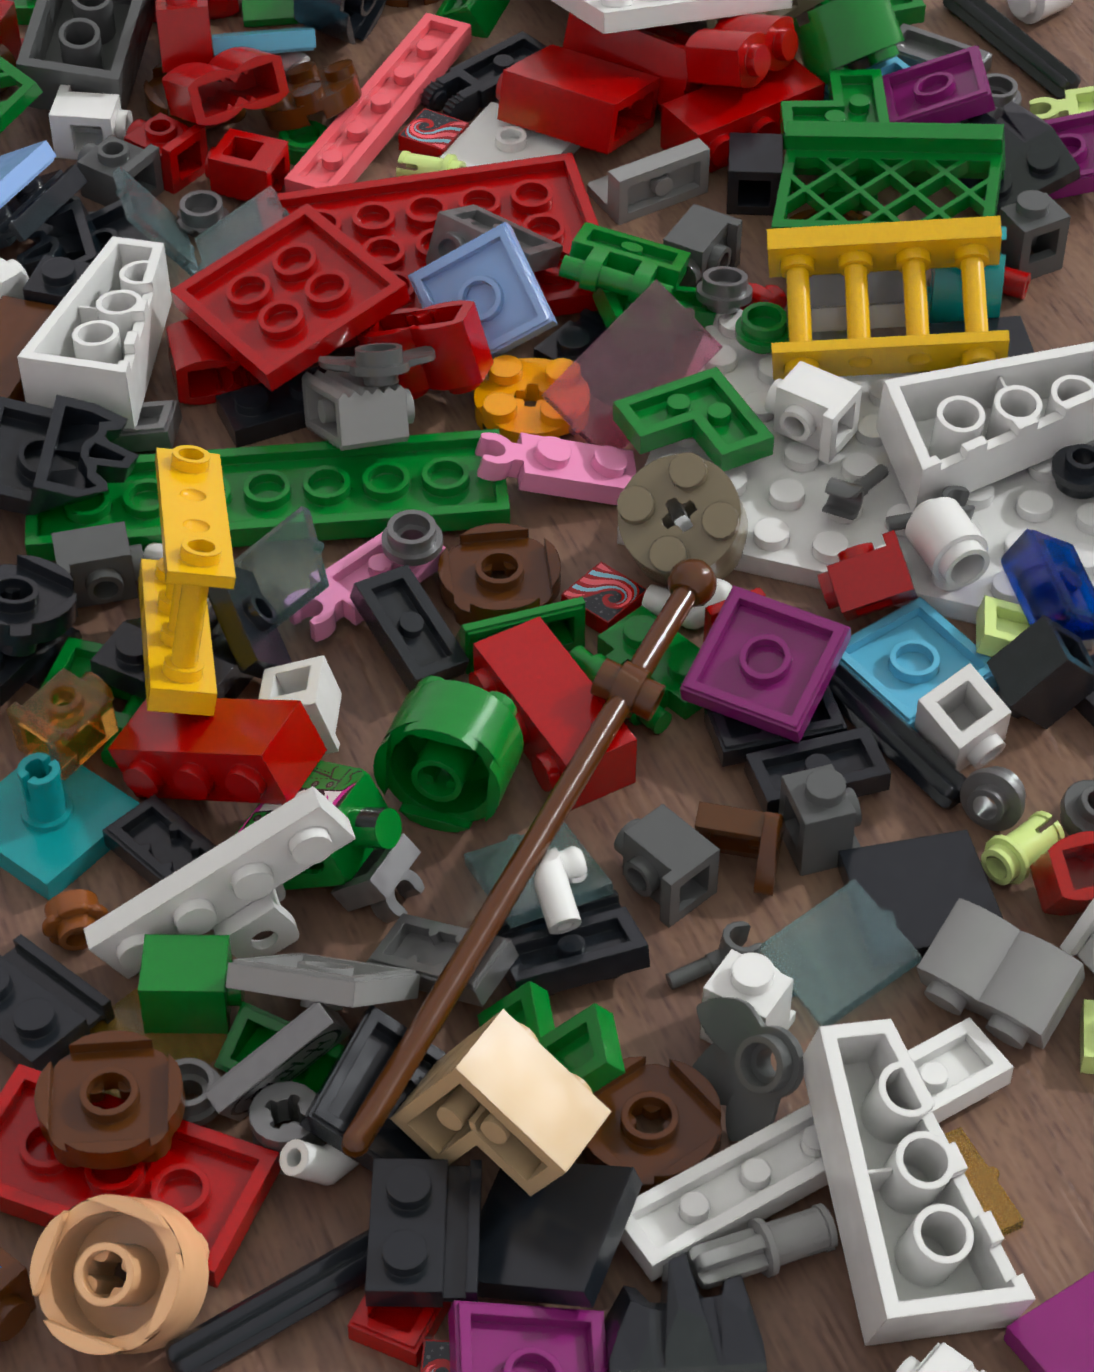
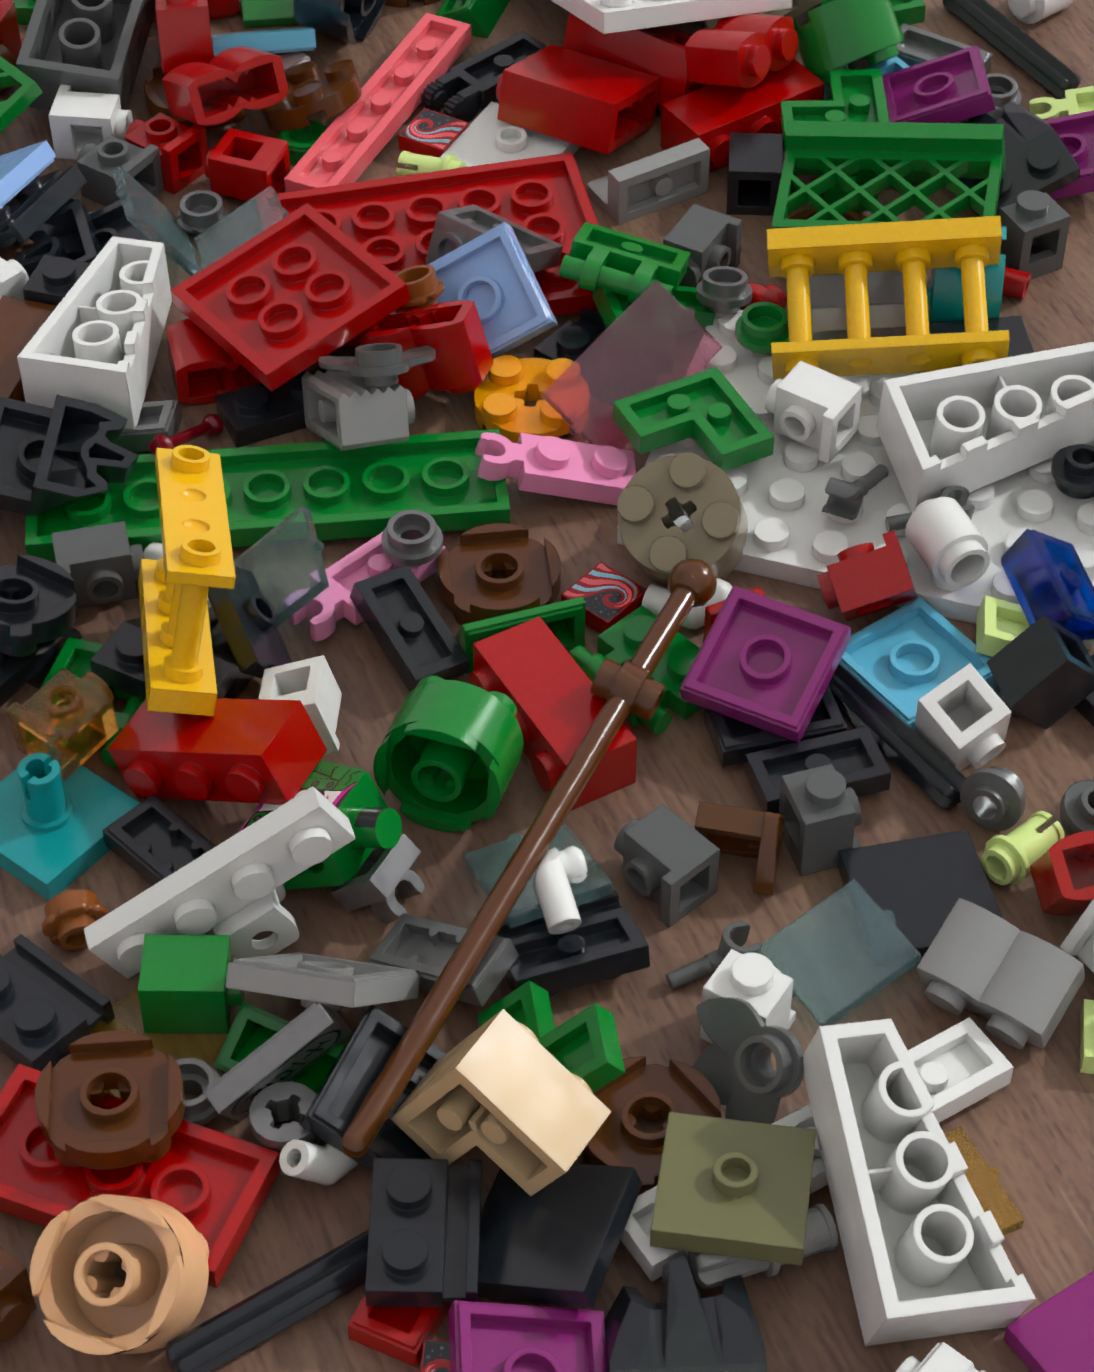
none -> dark red hinge [149,414,224,455]
none -> dark orange plate [395,265,445,309]
none -> olive plate [650,1112,817,1266]

